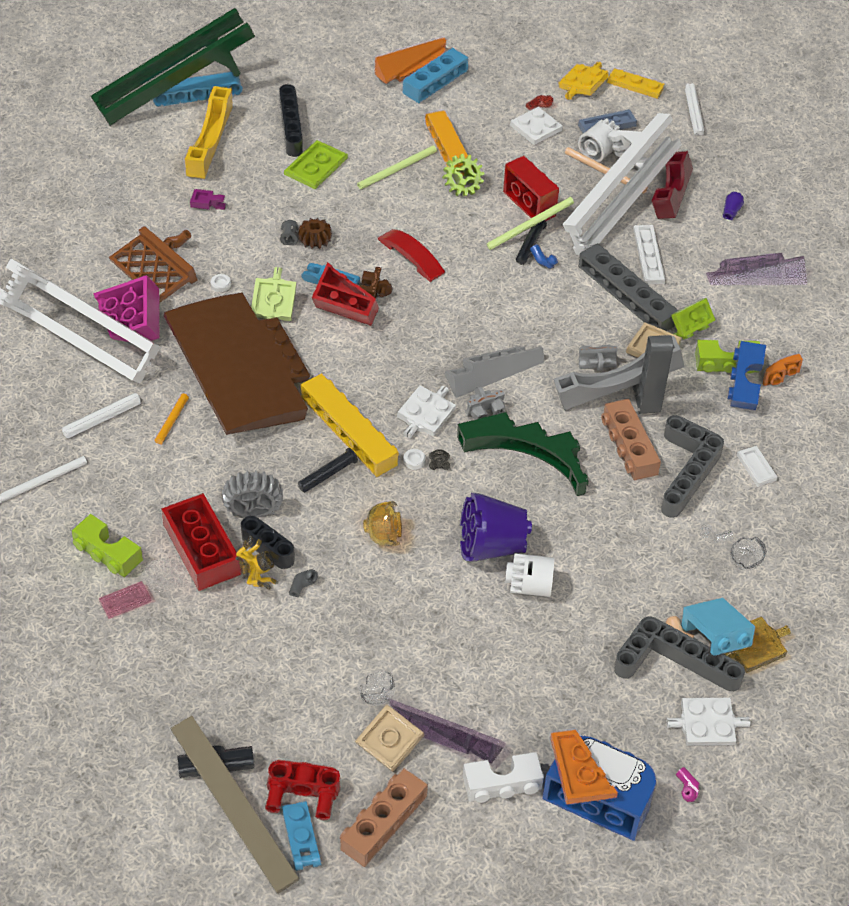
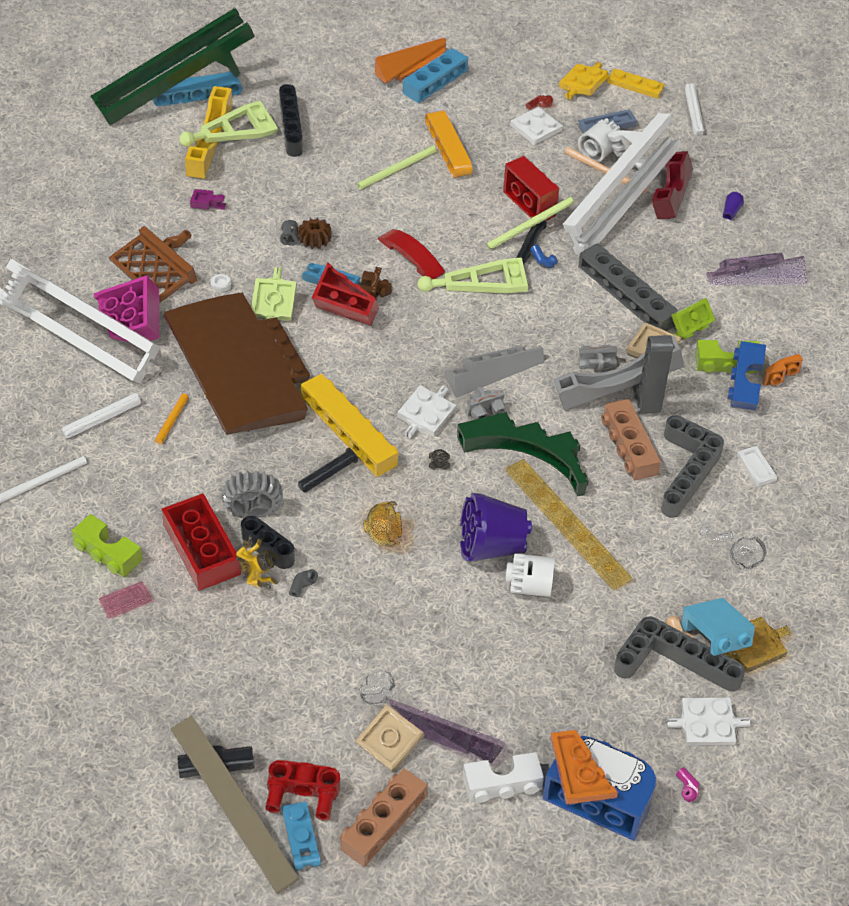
lime tile [284,140,348,189] -> none
white tile [403,449,425,470] -> none
lime gear [442,154,485,197] -> none
white tile [633,225,665,285] -> none
none -> yellowish green plate [179,101,278,147]
none -> yellowish green plate [417,258,528,293]
none -> clear yellow tile [506,459,632,591]

